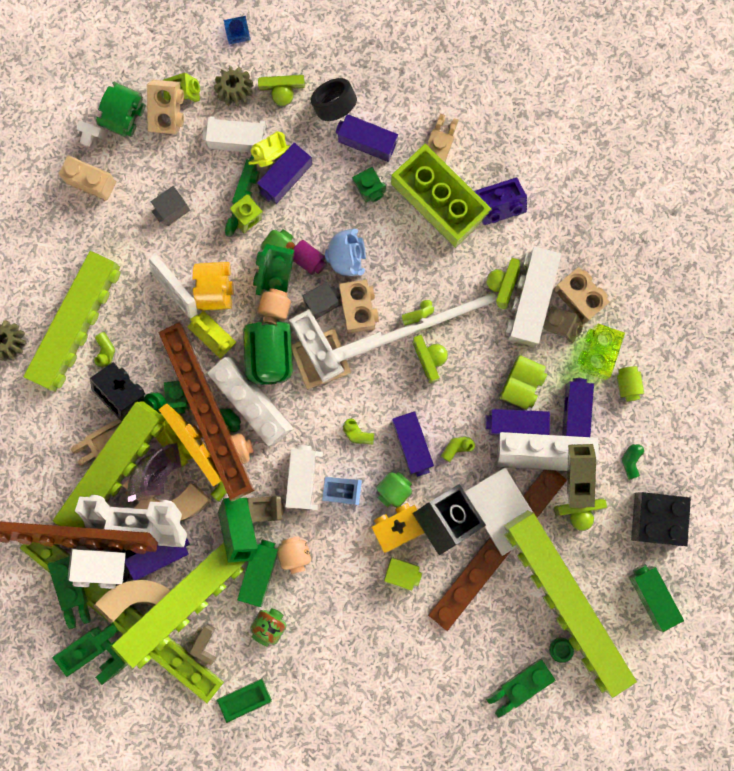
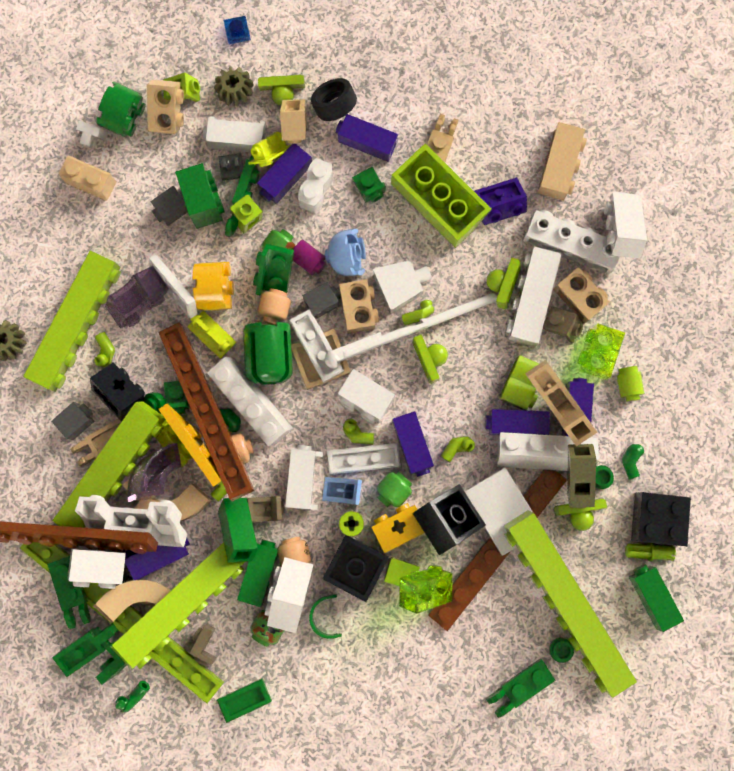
none -> dark grey brick [51,402,95,440]
none -> brick [105,266,169,329]
none -> green arm [115,681,150,713]
none -> green brick [175,163,225,229]
none -> dark grey tile [218,153,244,181]
none -> white brick [265,557,313,633]
none -> tan brick [280,99,307,144]
none -> white brick [298,158,333,214]
none -> green helmet [309,594,342,639]
none -> black brick [323,535,389,602]
none -> white tile [327,443,401,475]
none -> white brick [338,369,395,424]
none -> lime axle [339,511,364,536]
none -> white torso [373,261,432,314]
none -> clear neon green brick [399,565,452,614]
none -> white brick [523,210,620,275]
none -> tan arch [525,360,597,447]
none -> tan brick [537,122,587,201]
none -> green plate [595,465,614,489]
none -> white brick [604,192,647,259]
none -> lime axle [625,543,676,562]

